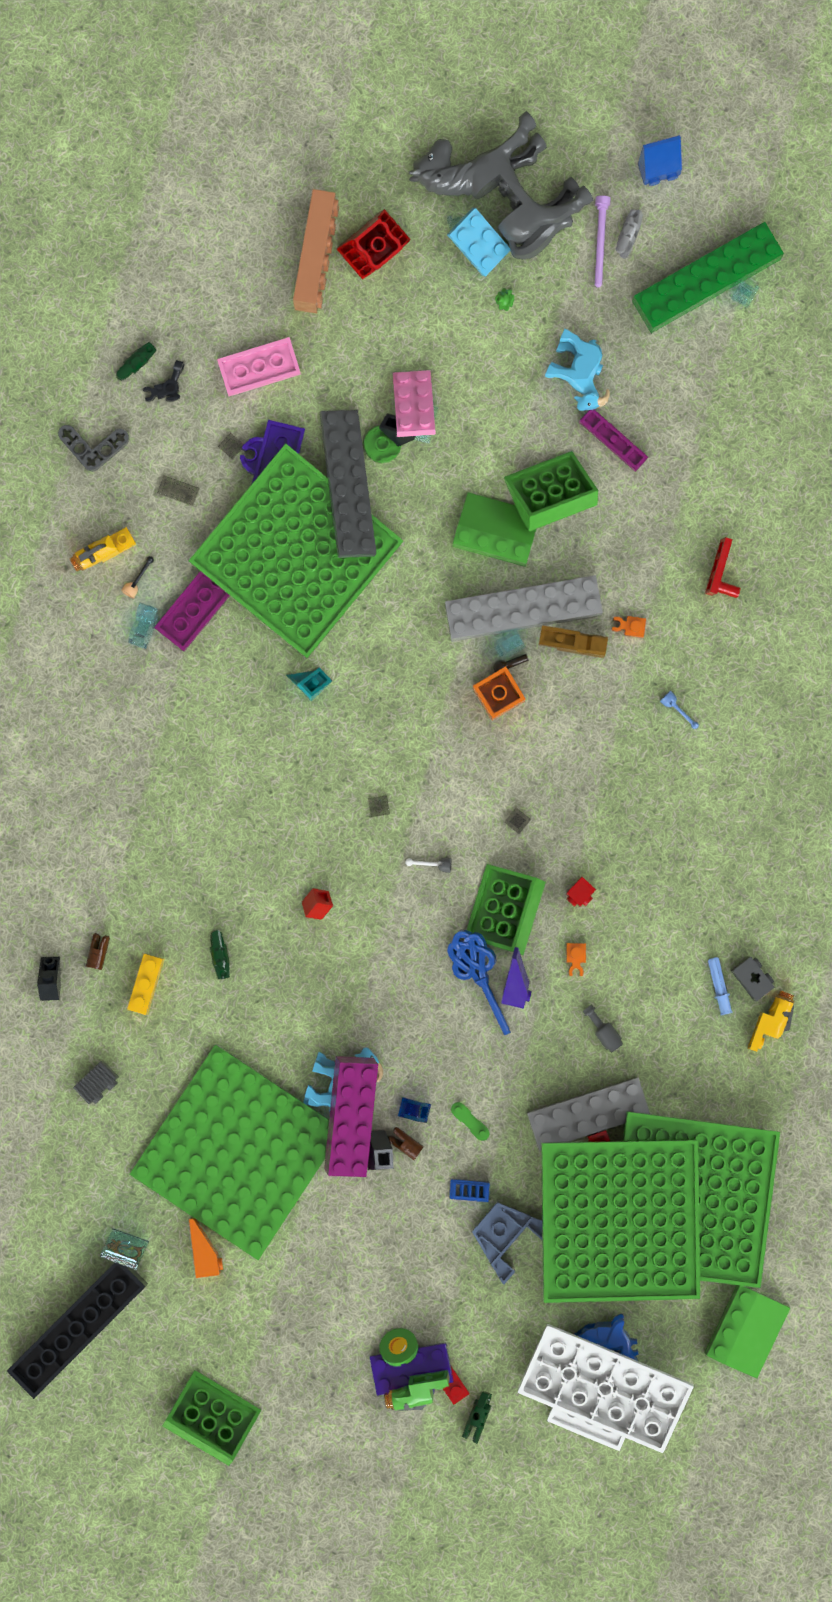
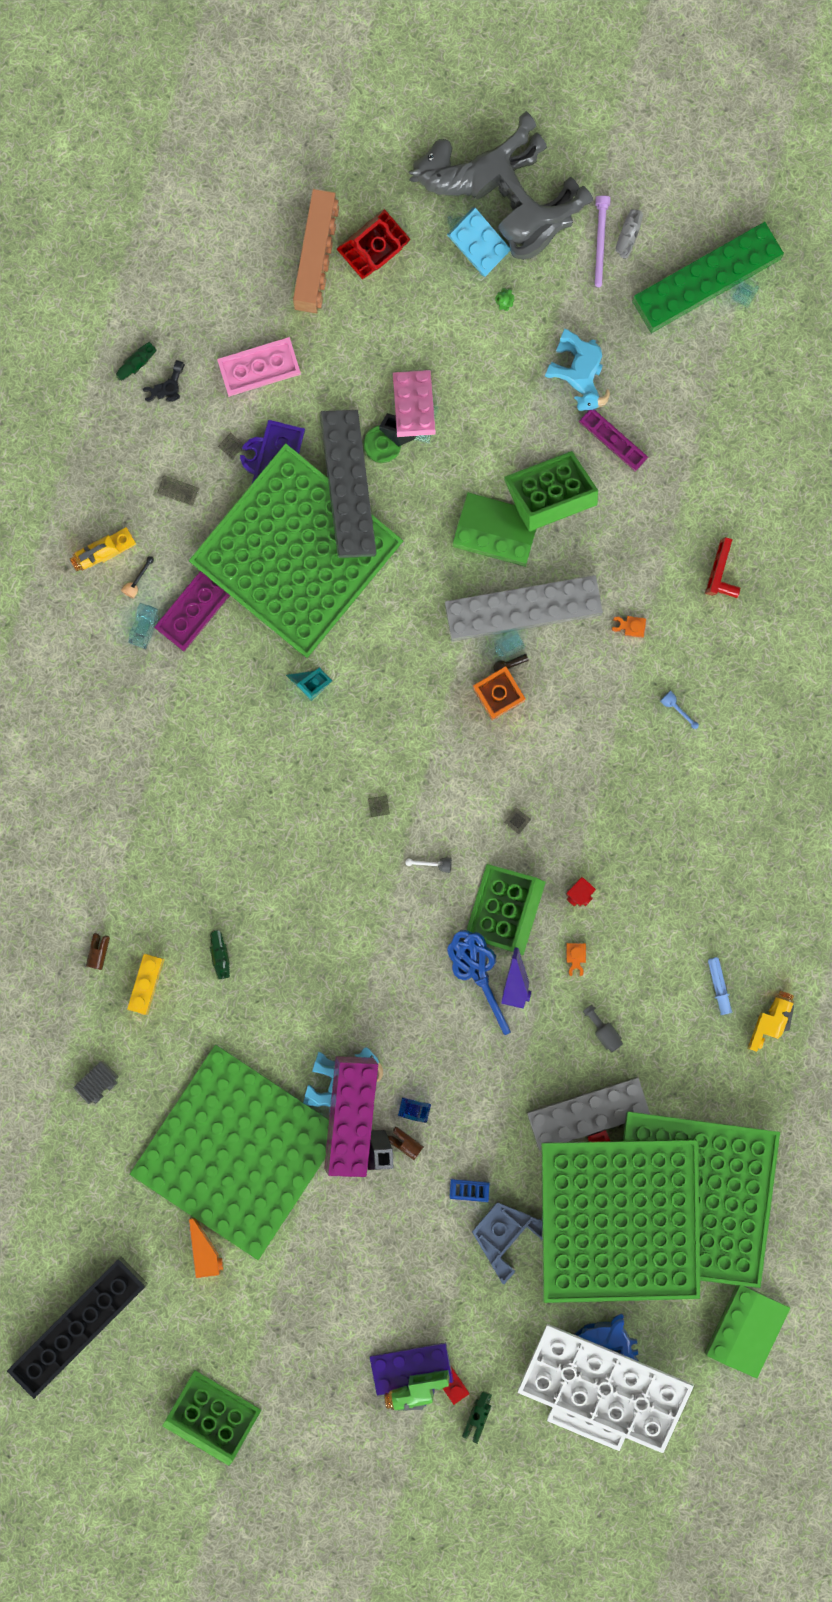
black slope [37,956,61,1001] -> none
dark grey beam [58,425,130,472] -> none
clear light blue tile [100,1228,149,1270] -> none
red panel [302,888,333,920] -> none
bright green tile [379,1328,418,1367] -> none
bright green piece [451,1102,490,1141] -> none
pearl gold plate [539,625,608,658] -> none
blue slope [638,135,682,186] -> none
dark grey brick [731,957,775,1002] -> none

